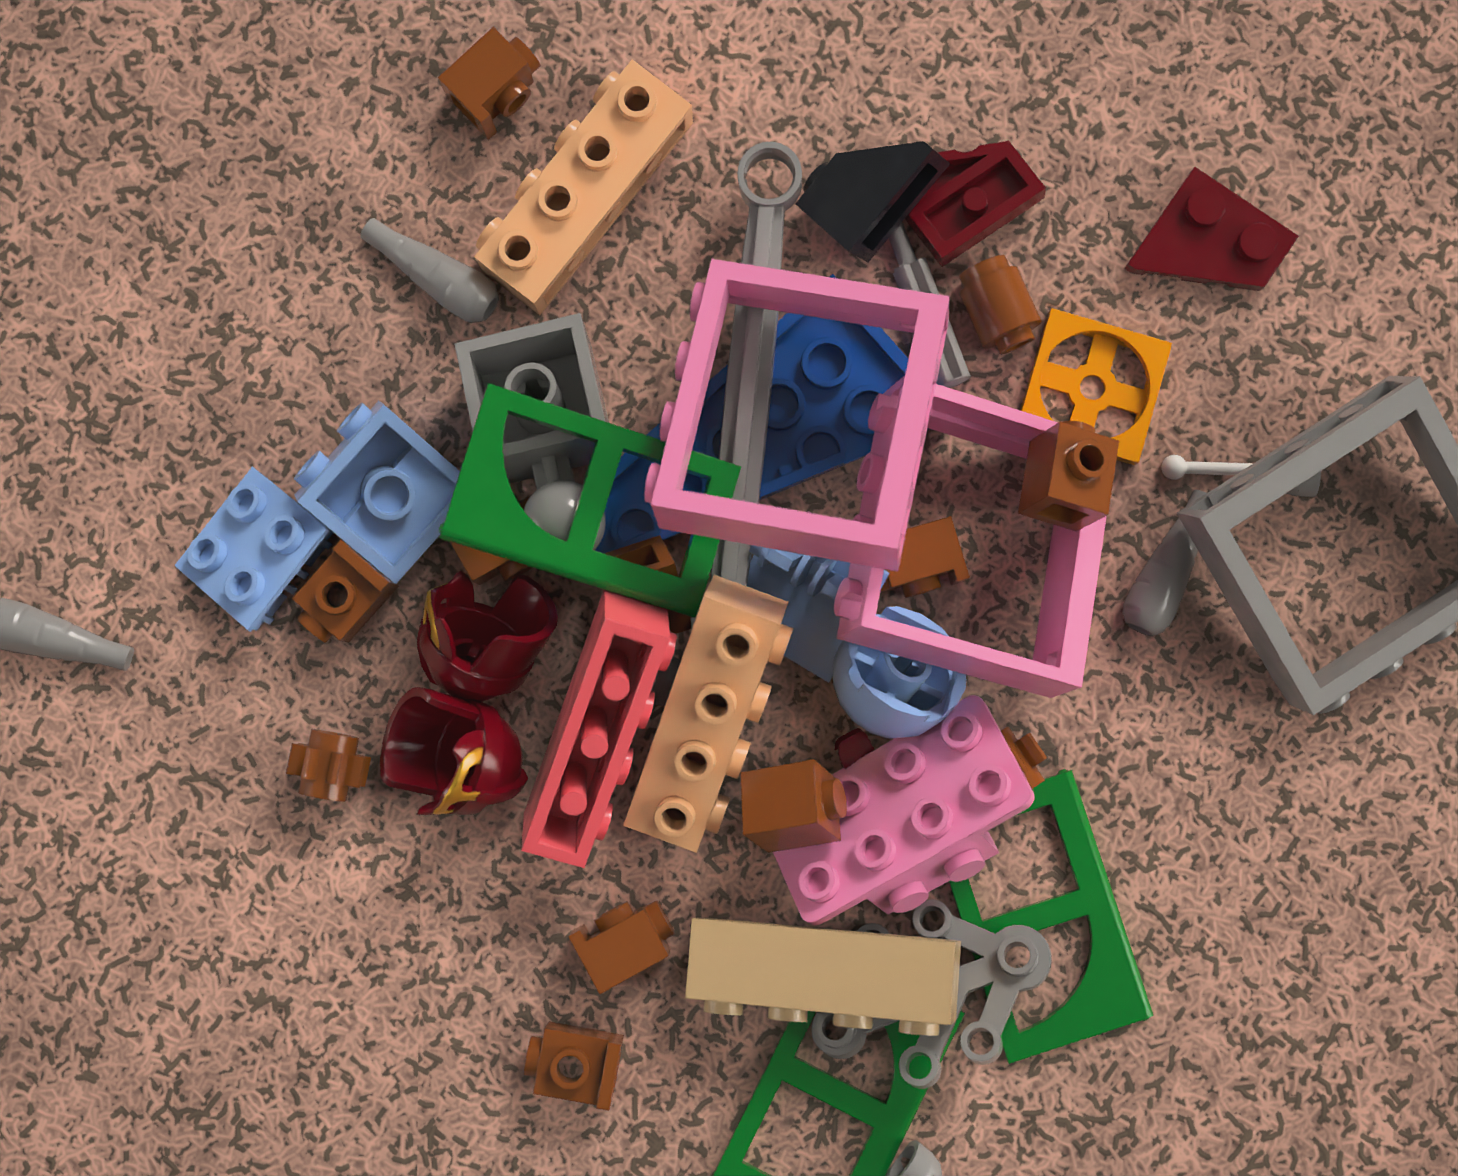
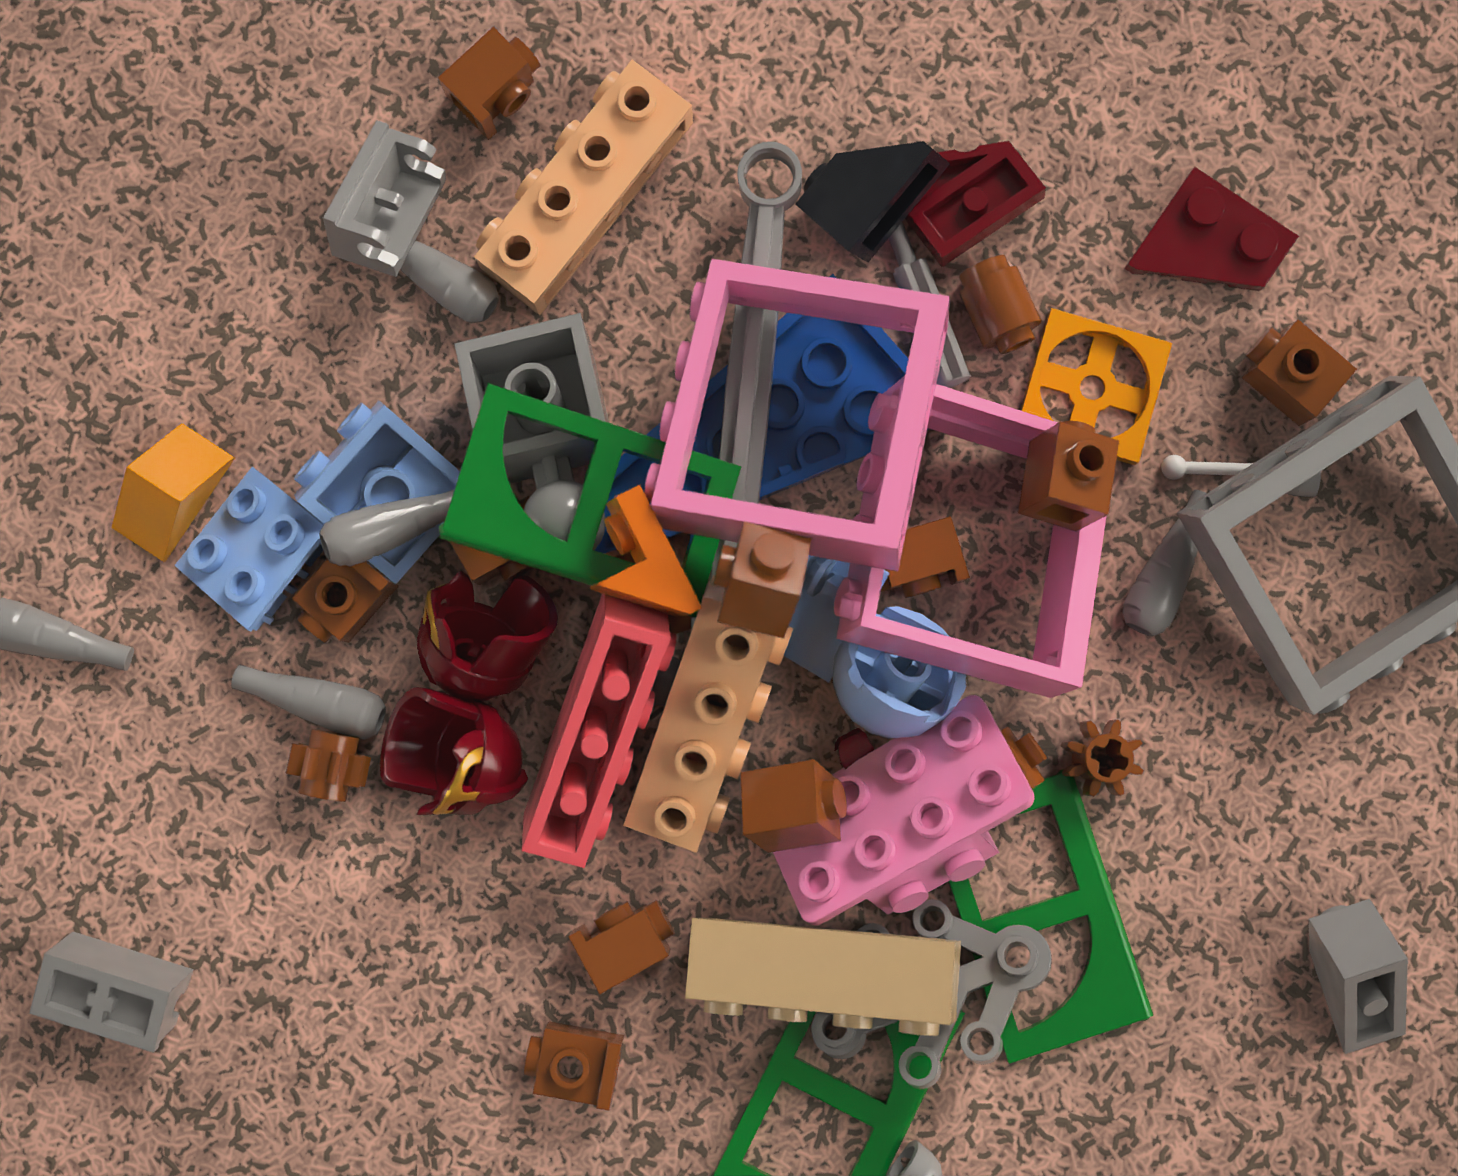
none -> light grey hinge [29,932,194,1053]
none -> light orange slope [111,423,235,562]
none -> light grey piece [231,664,386,740]
none -> light grey piece [319,490,454,566]
none -> light grey hinge [323,120,446,277]
none -> orange slope [590,485,702,617]
none -> dark orange brick [713,521,812,639]
none -> dark orange gear [1061,720,1144,797]
none -> dark orange brick [1241,319,1357,426]
none -> light grey slope [1308,899,1408,1054]

